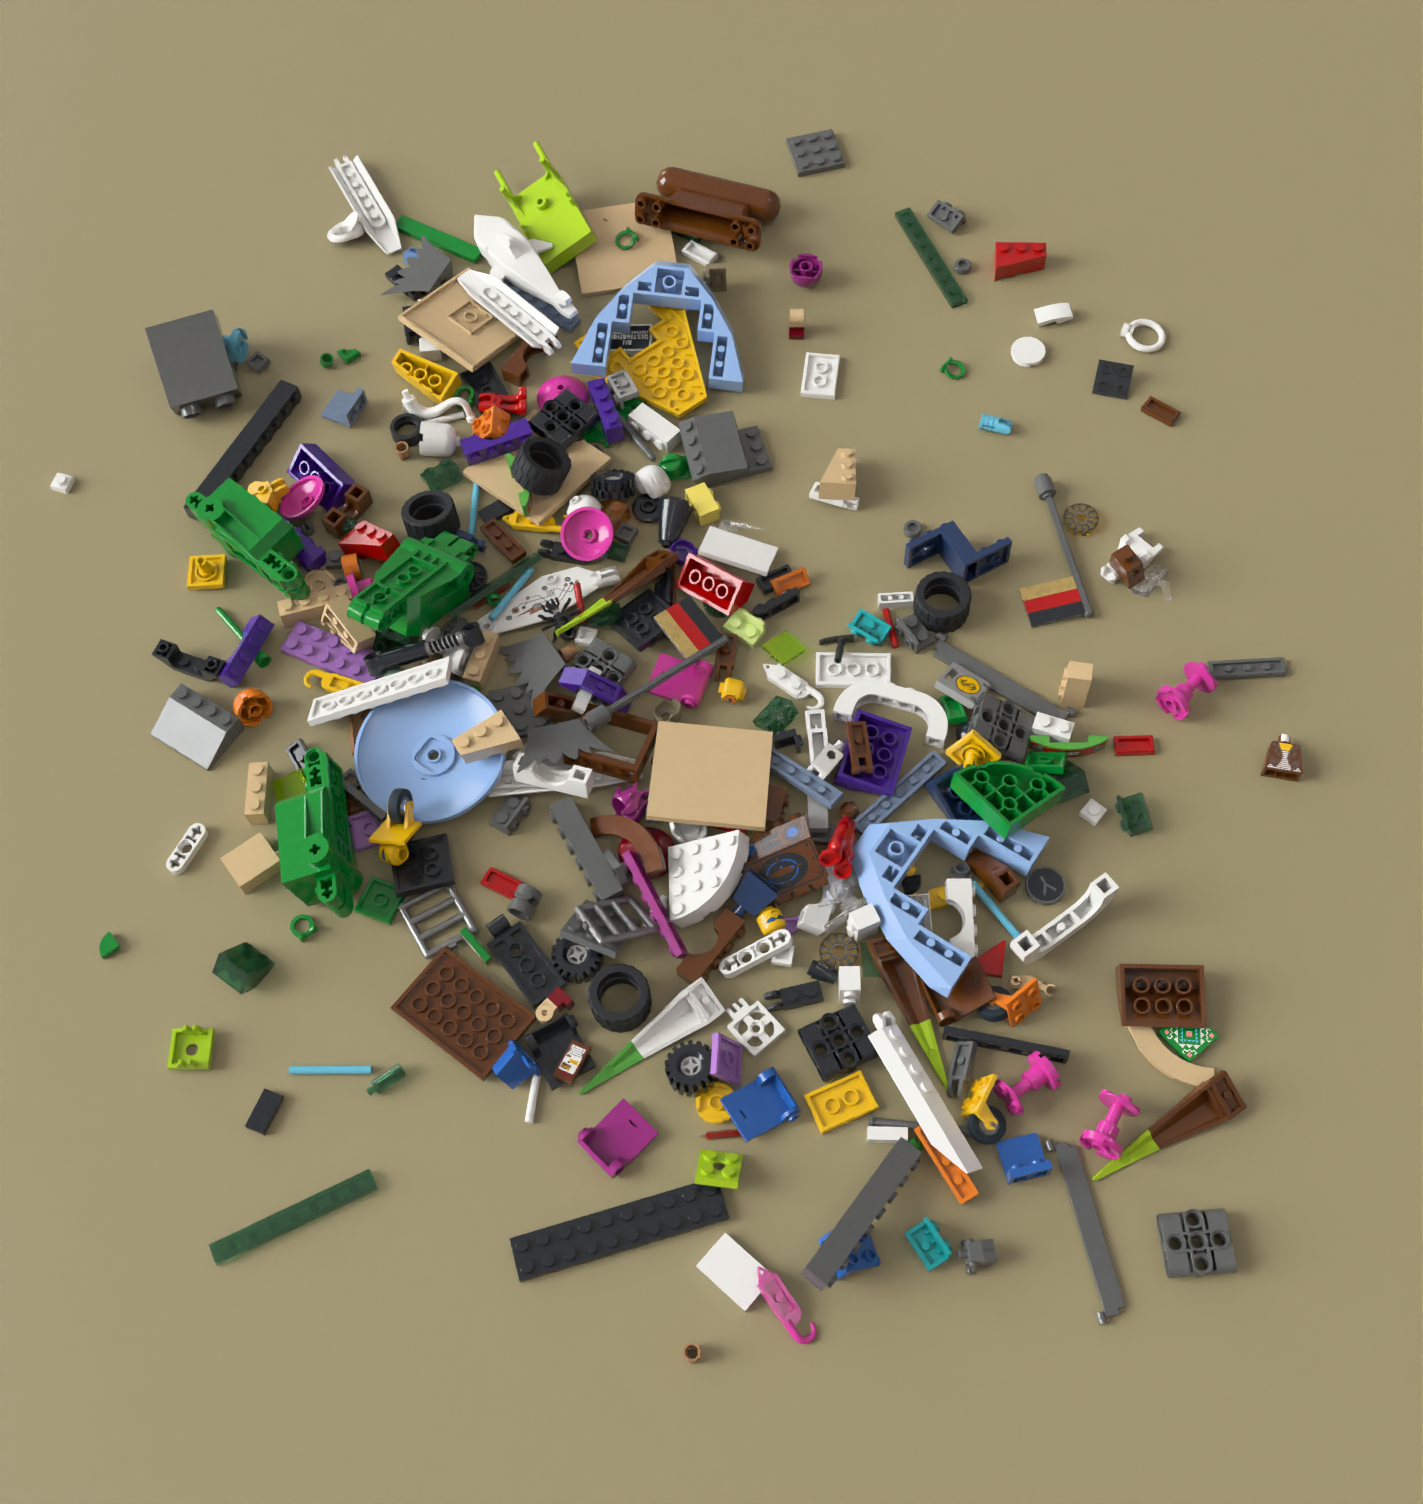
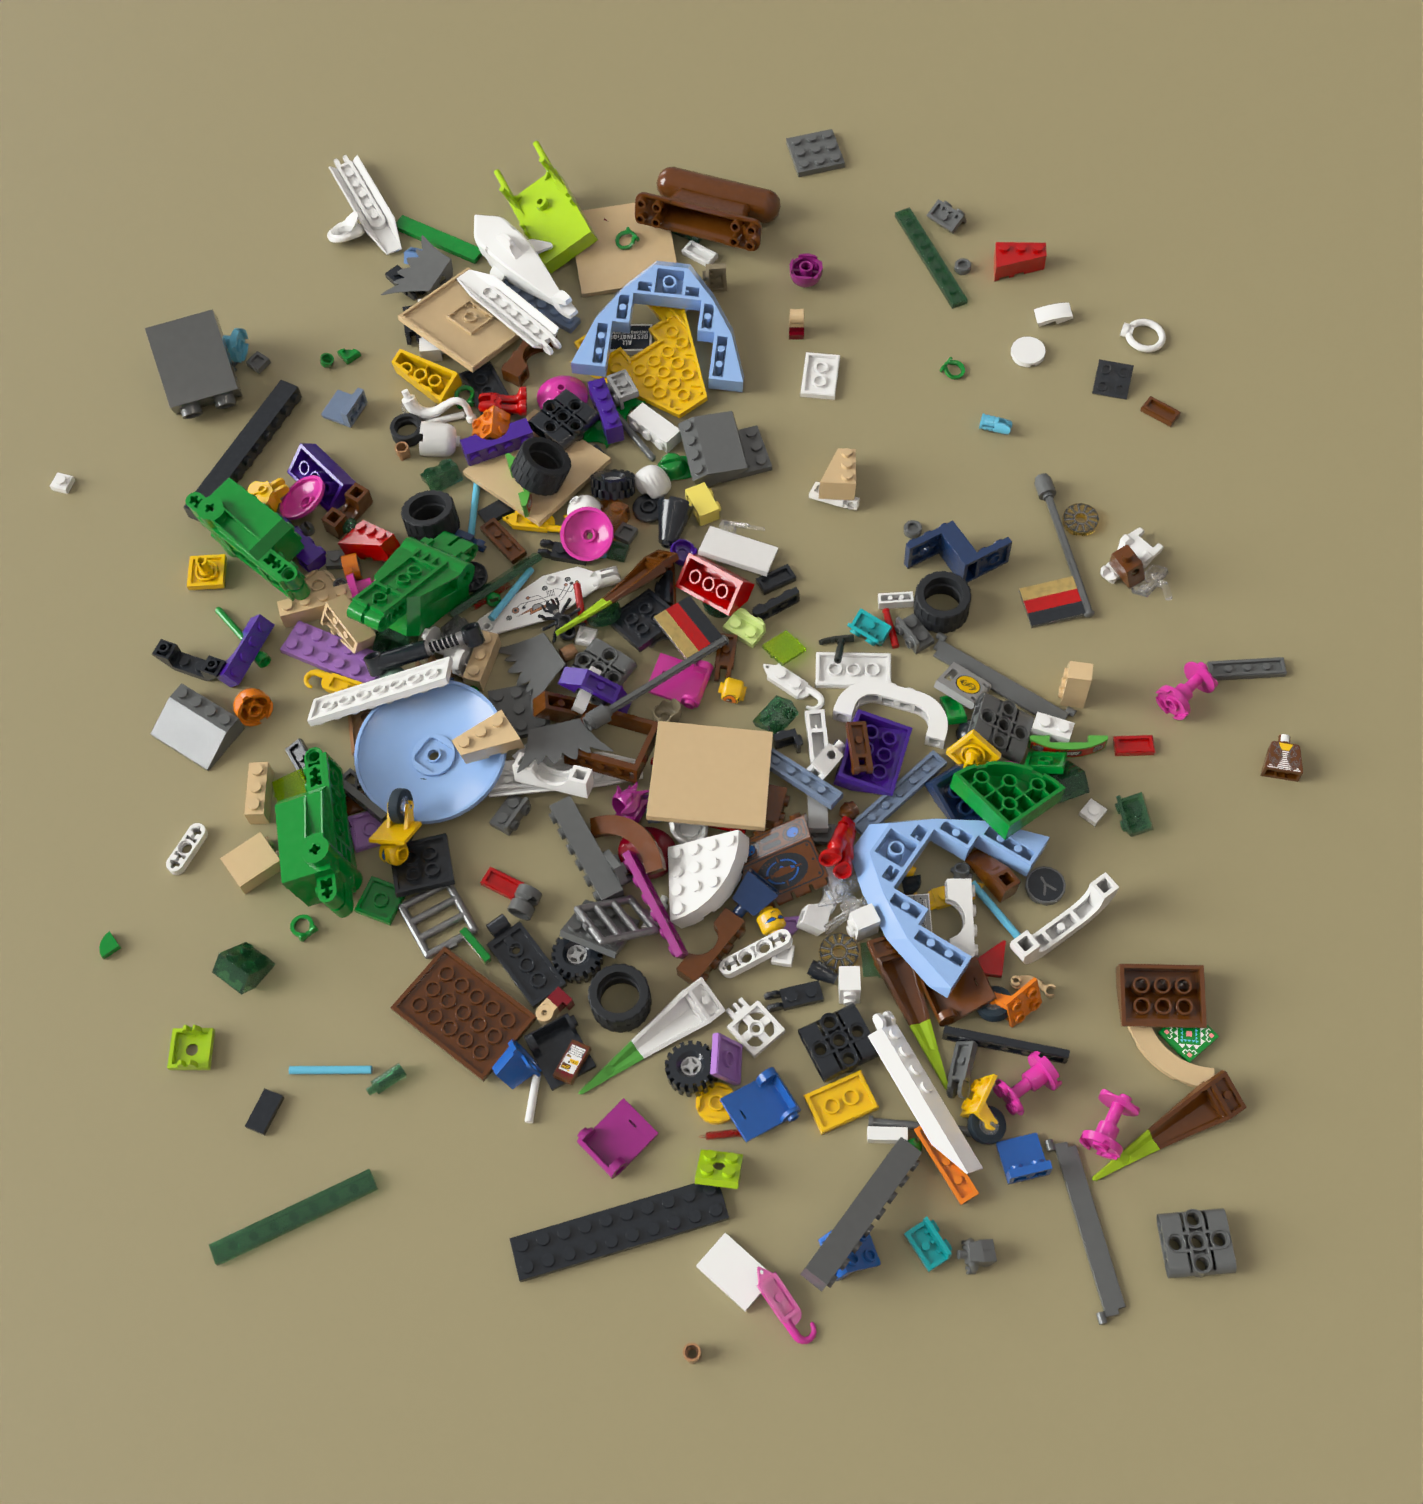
orange tile [770,567,811,597] -> none

